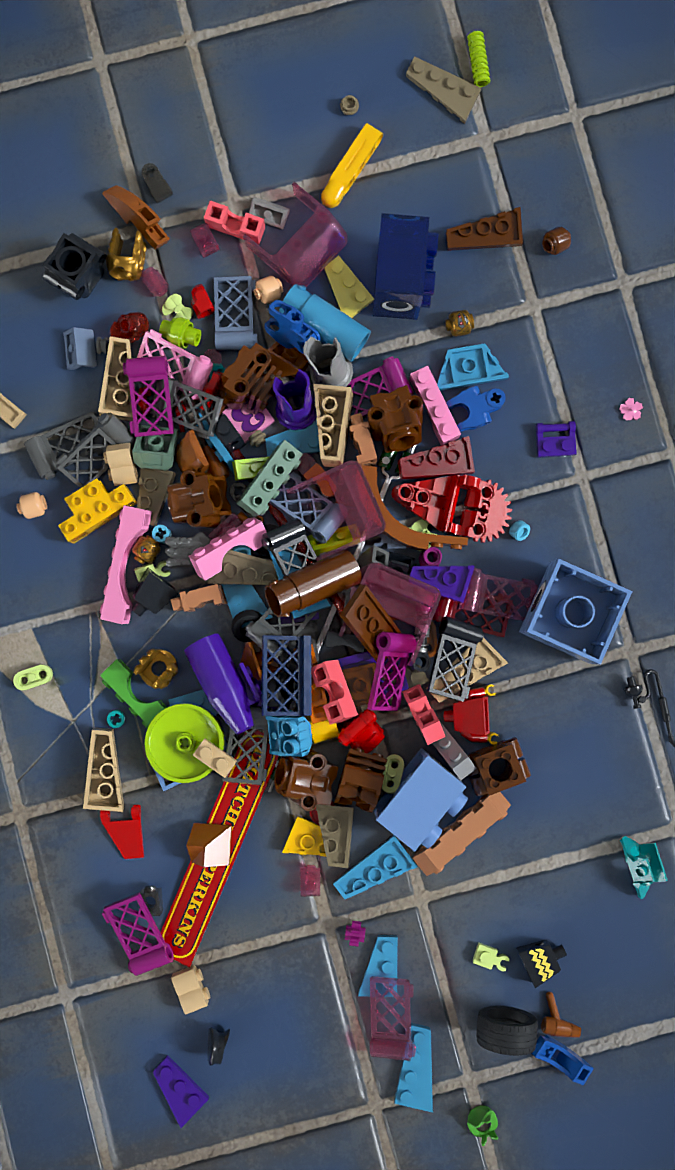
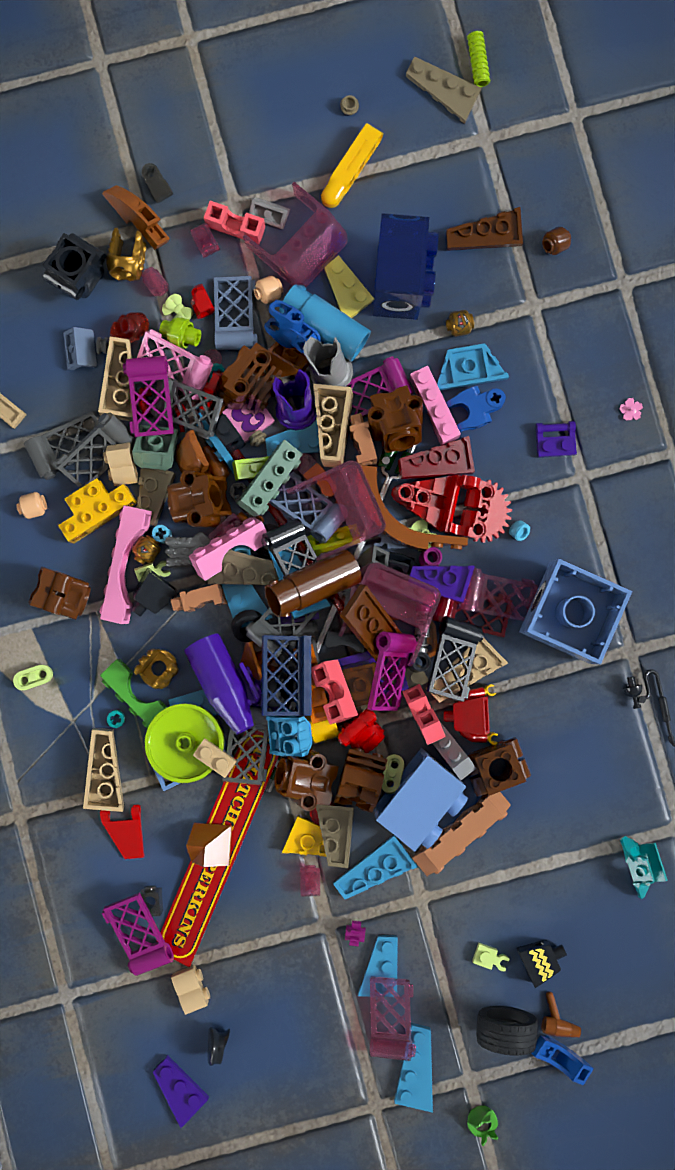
none -> reddish brown piece [28,566,91,620]

